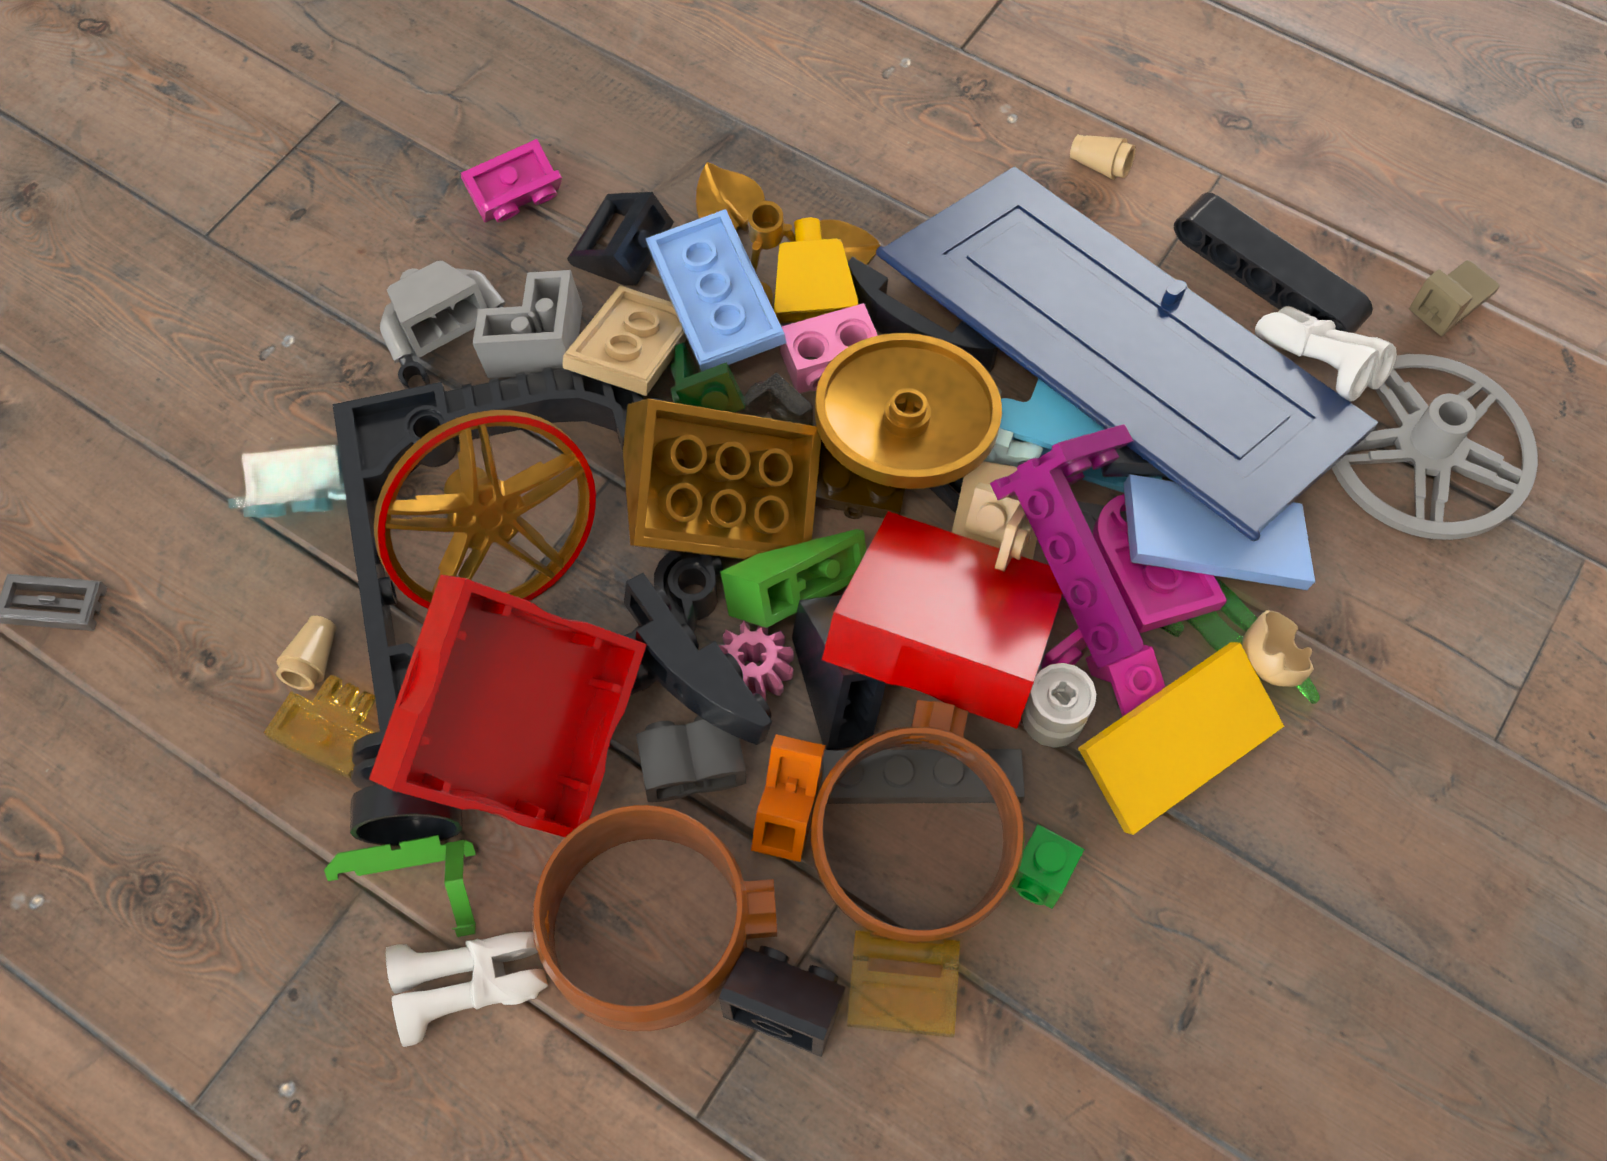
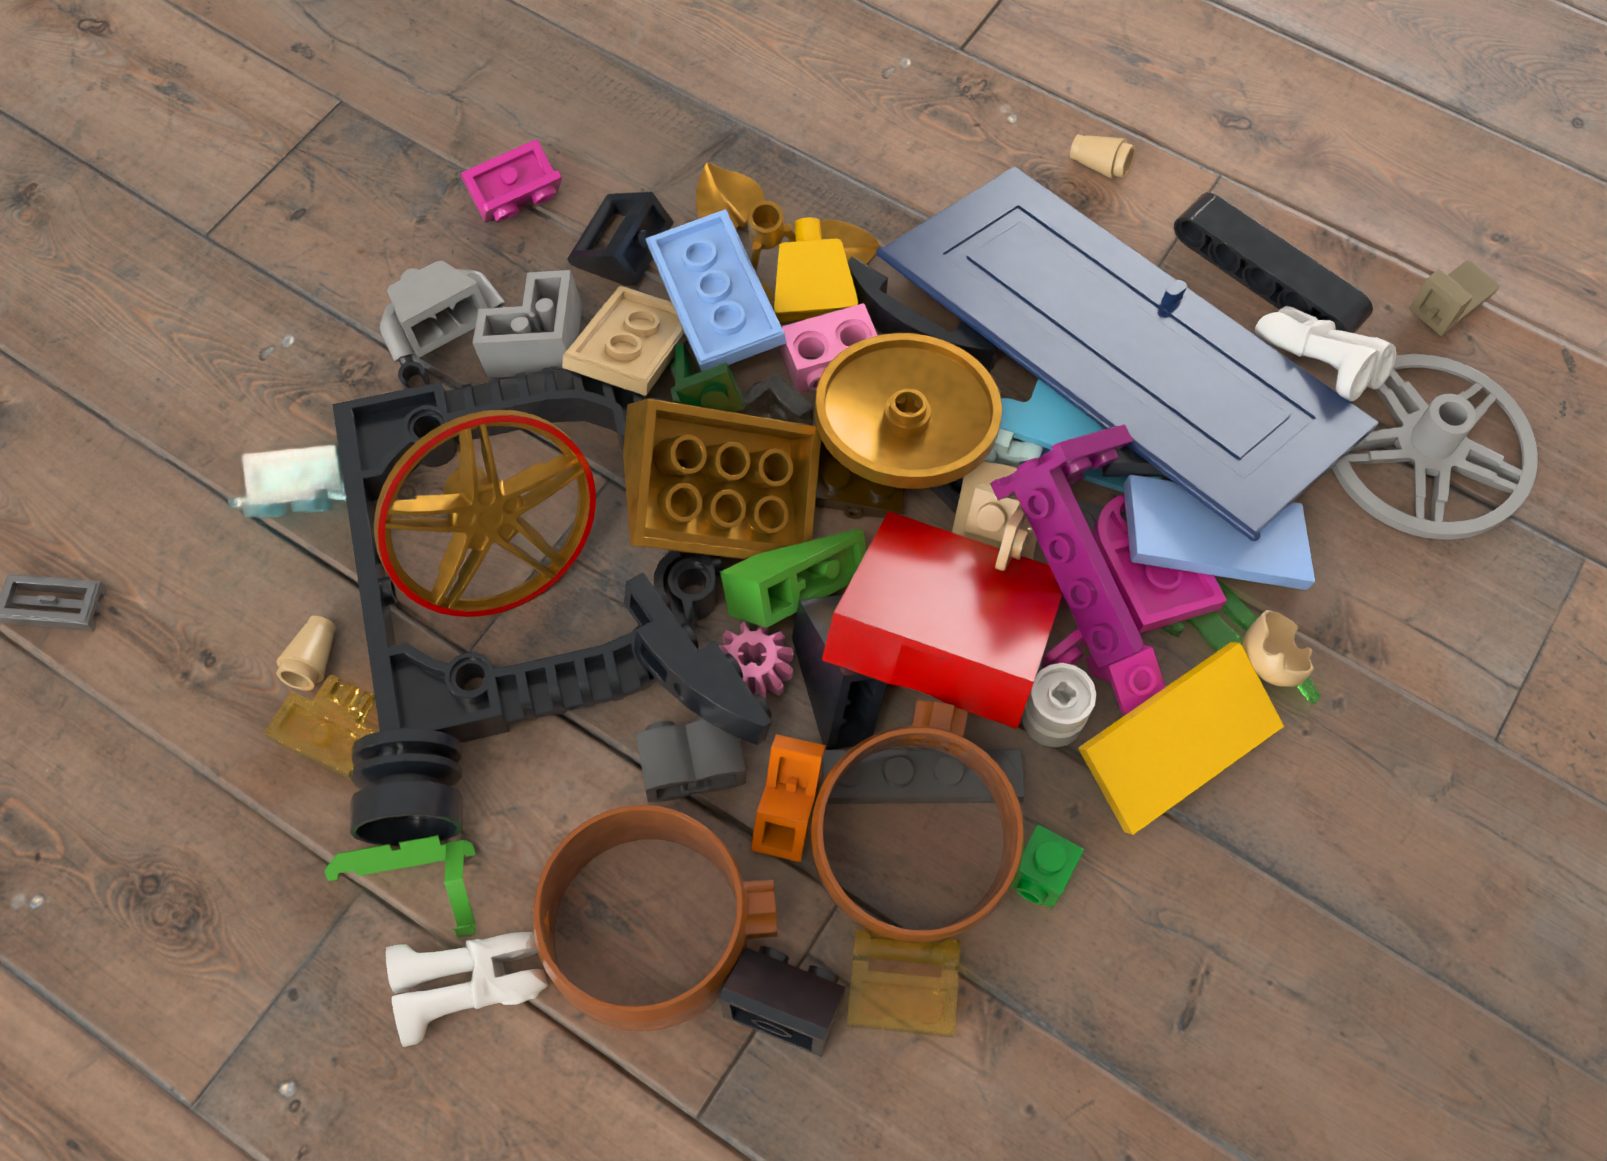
red tile [369,574,647,837] -> none

